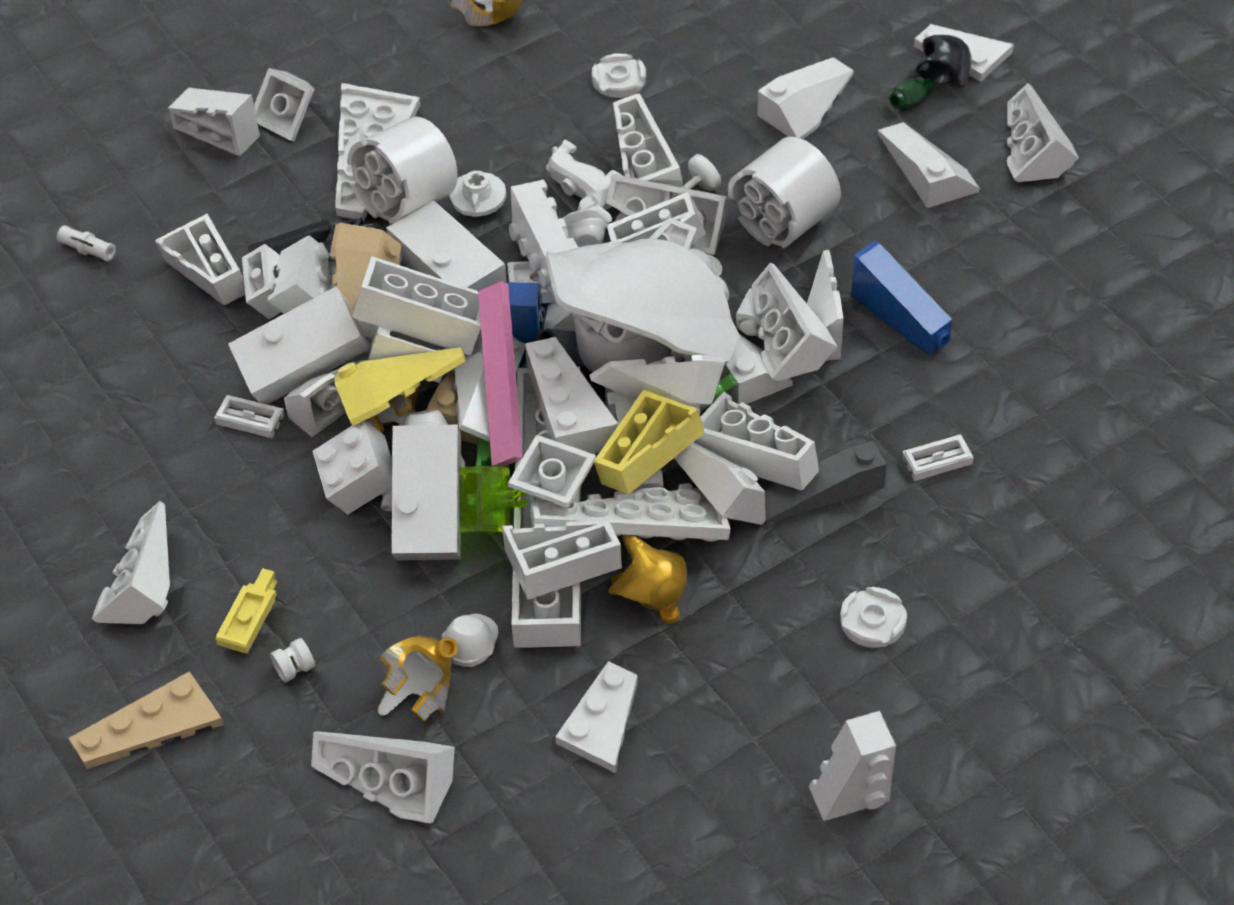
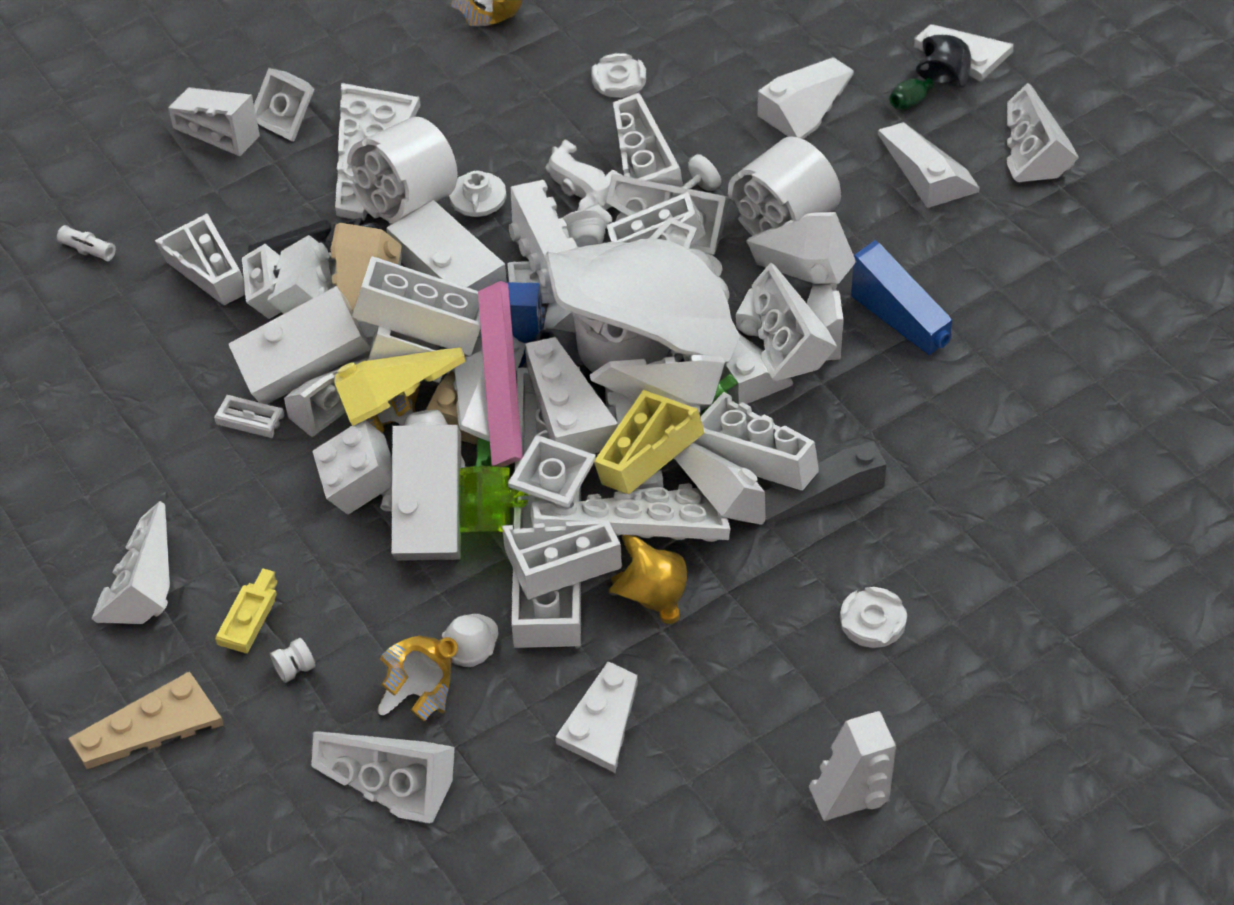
white tile [902,434,974,481] -> none
none -> white wedge [747,212,856,284]

